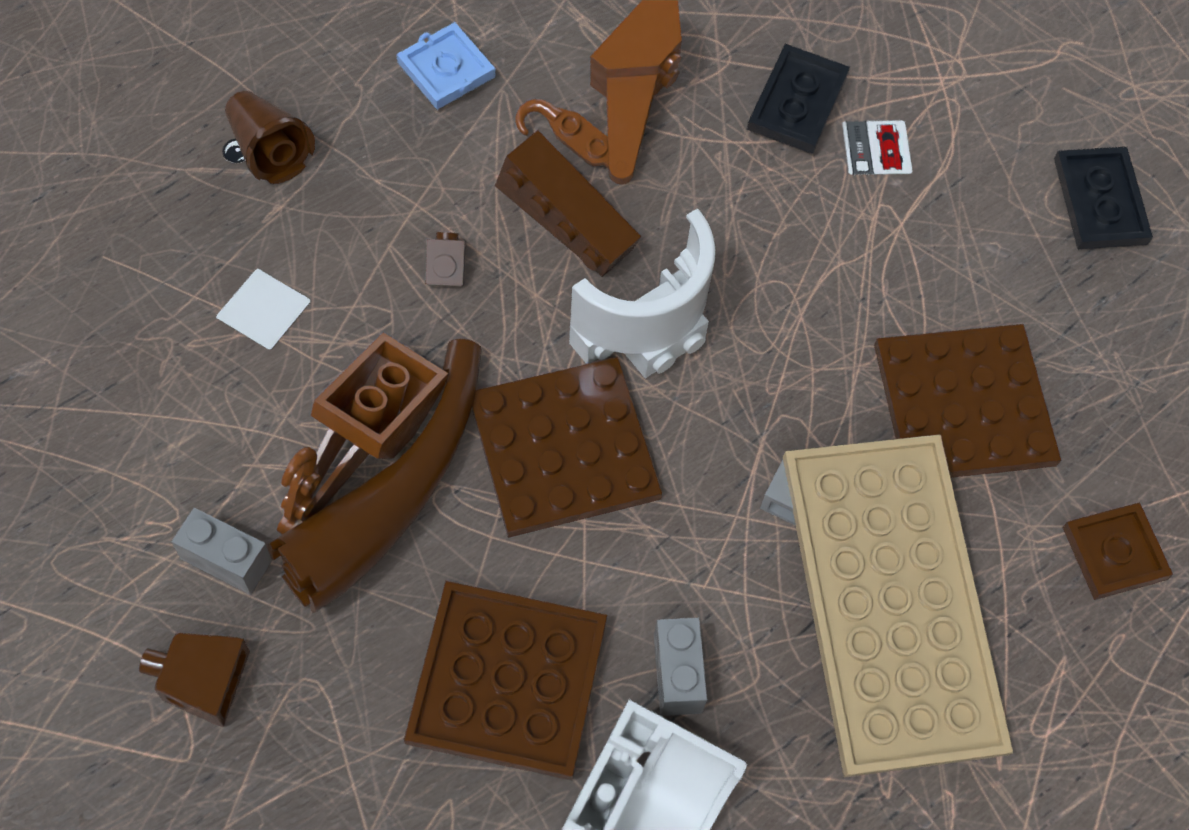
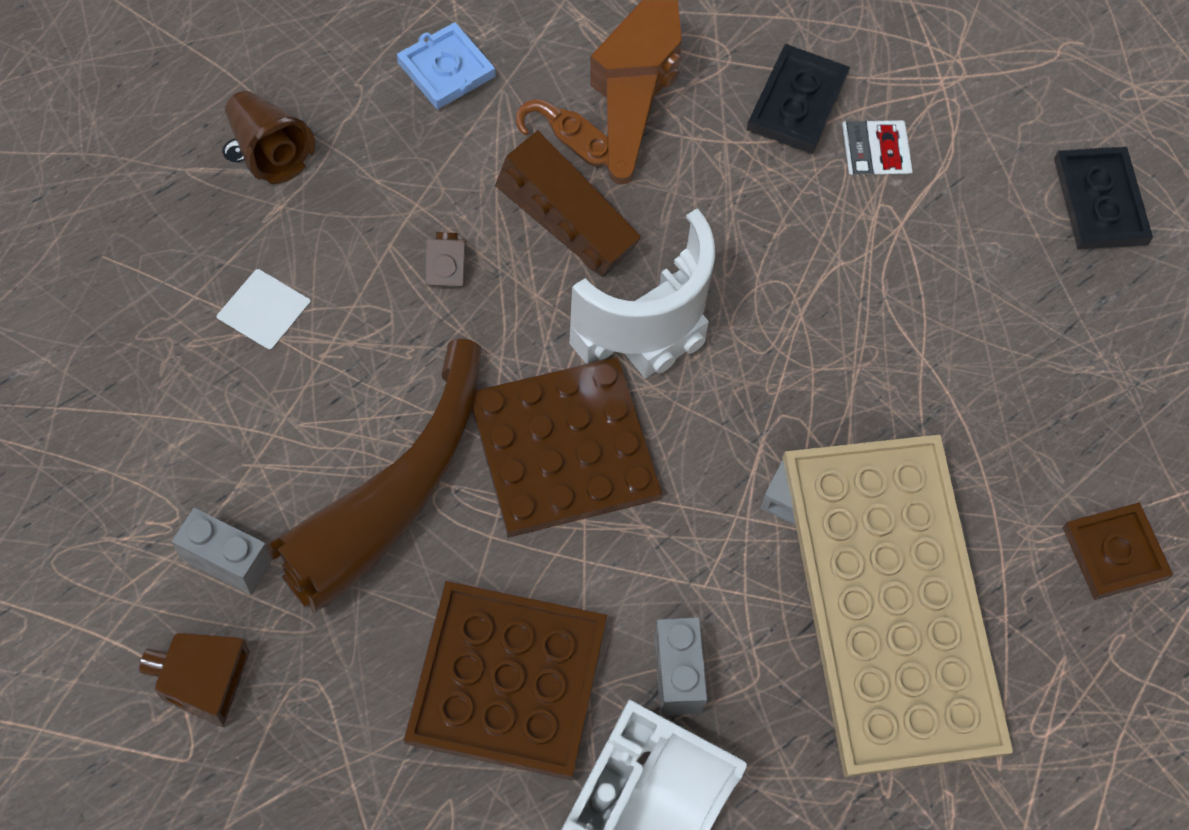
dark orange slope [277,332,448,535] -> none
reddish brown plate [874,324,1061,478] -> none

